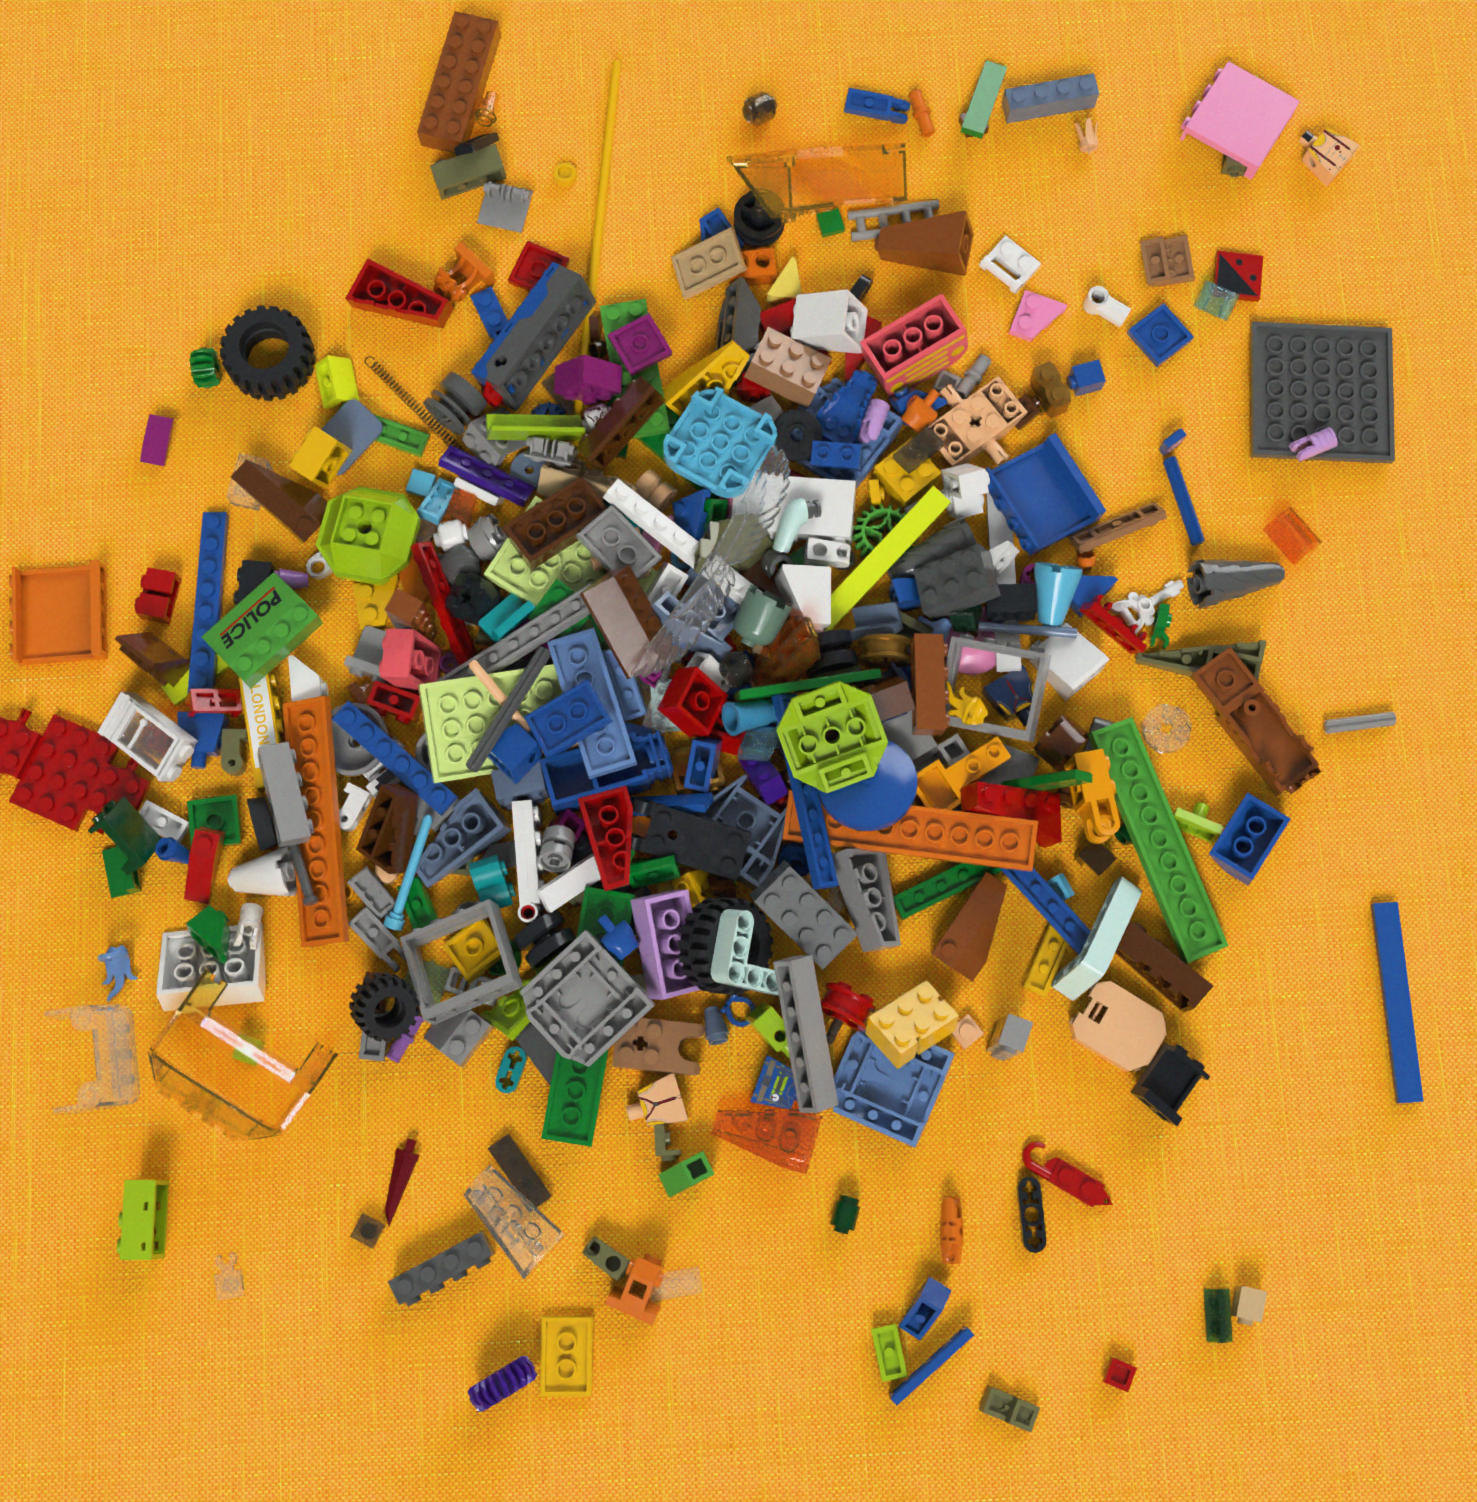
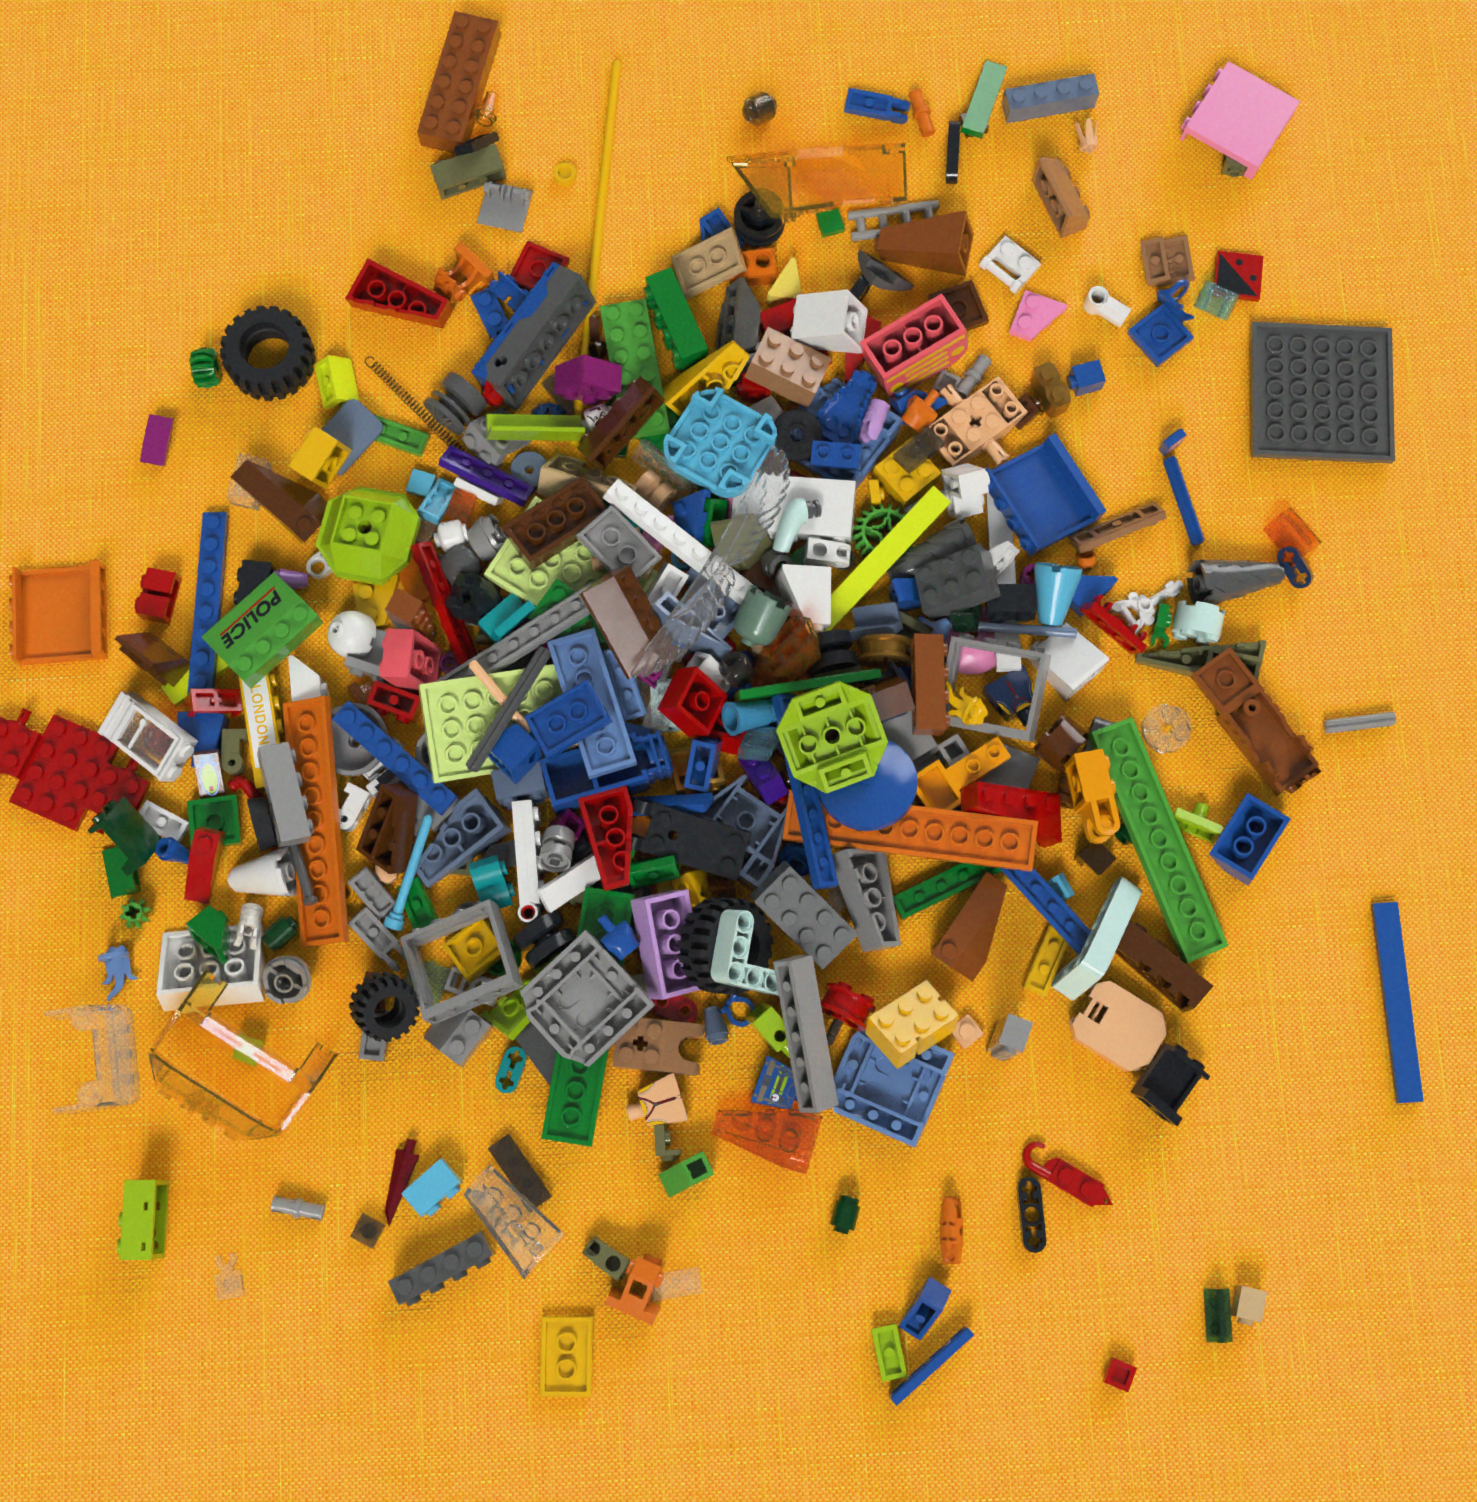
medium lavender pin [385,1016,424,1064] -> none
dark purple gear [467,1356,537,1412] -> none
light grey hinge [524,435,579,467] -> none
magenta plate [608,313,672,377] -> none
slope [694,521,719,573] -> none
olive slope [979,1385,1040,1432] -> none
green tile [1001,769,1093,791] -> none
lavender hinge [1289,427,1338,462] -> none
light nougat torso [1299,128,1360,186] -> none
none -> bright green gear [119,898,153,929]
none -> tile [193,749,226,799]
none -> red arm [228,775,262,799]
none -> dark green brick [261,915,299,952]
none -> light grey cone [261,955,311,1004]
none -> light grey pin [270,1195,325,1221]
none -> white cylinder [327,610,376,659]
none -> medium azure brick [401,1159,463,1217]
none -> blue hinge [489,270,529,312]
none -> clear plate [631,439,698,499]
none -> green brick [643,267,708,373]
none -> red plate [651,995,698,1023]
none -> dark grey brick [857,250,914,291]
none -> reddish brown plate [928,280,989,331]
none -> black beam [946,121,961,184]
none -> medium nougat slope [1032,157,1090,238]
none -> blue piece [1157,279,1195,323]
none -> light aqua brick [1172,600,1226,646]
none -> dark blue beam [1277,546,1314,589]

